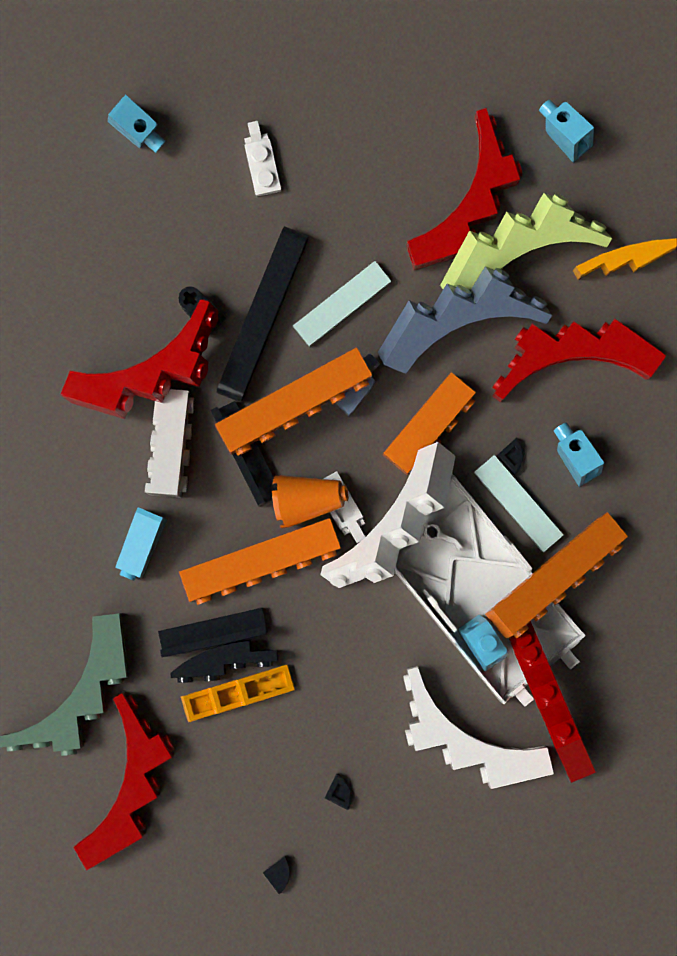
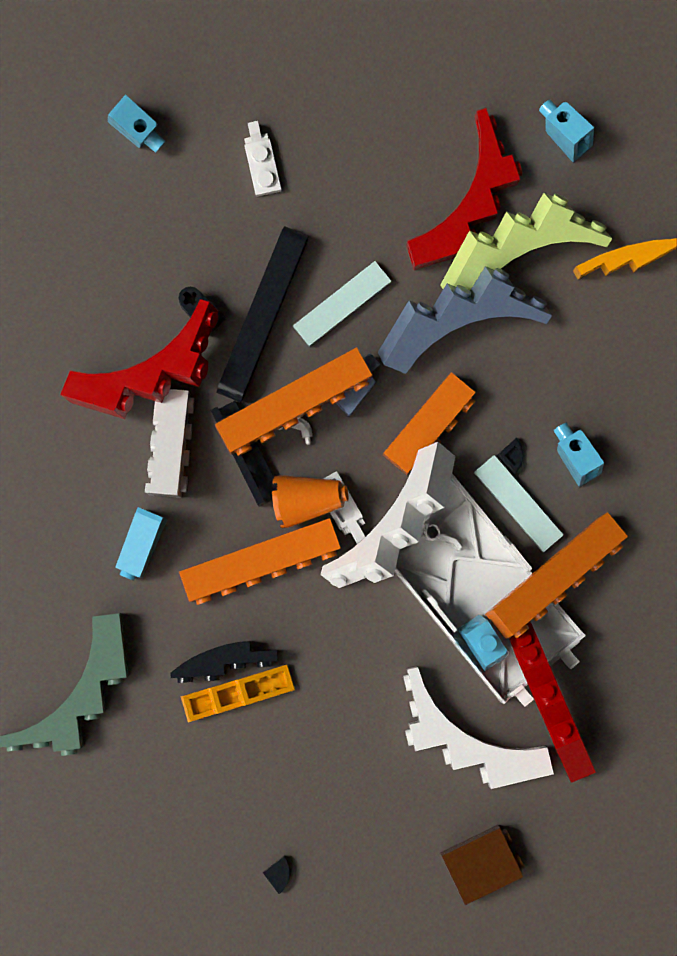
red arch [73,692,175,871] -> none
black fence [158,608,268,658] -> none
black tile [324,774,351,810] -> none
red arch [492,319,666,402] -> none
none -> white piece [278,418,313,445]
none -> reddish brown brick [440,825,525,905]

